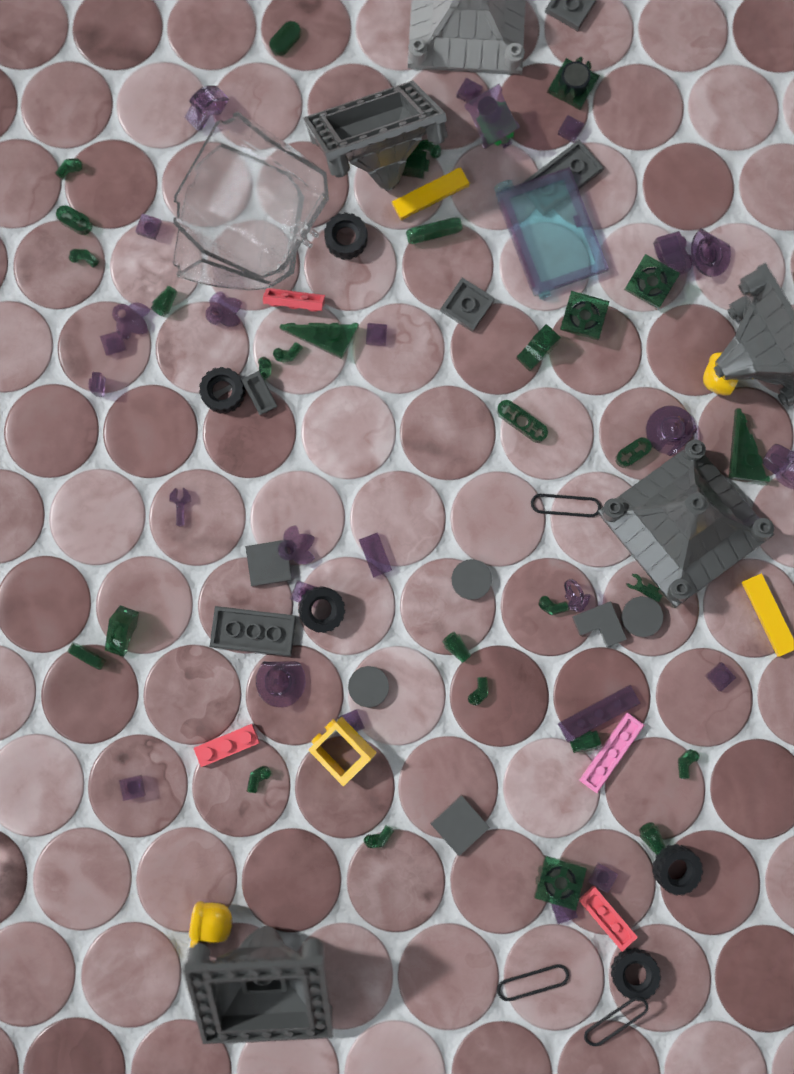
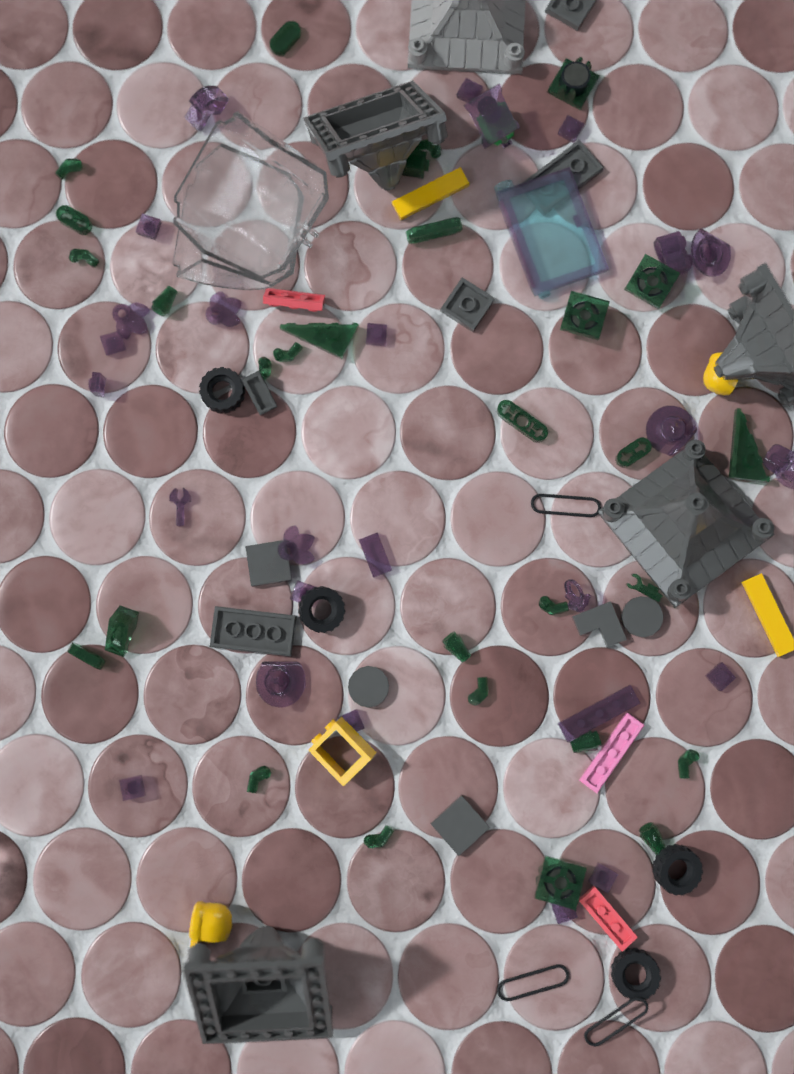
coral plate [194,724,260,767] -> none
black tyre [324,212,368,260] -> none
dark grey tile [451,559,492,600] -> none
clear green arch [516,324,561,372] -> none

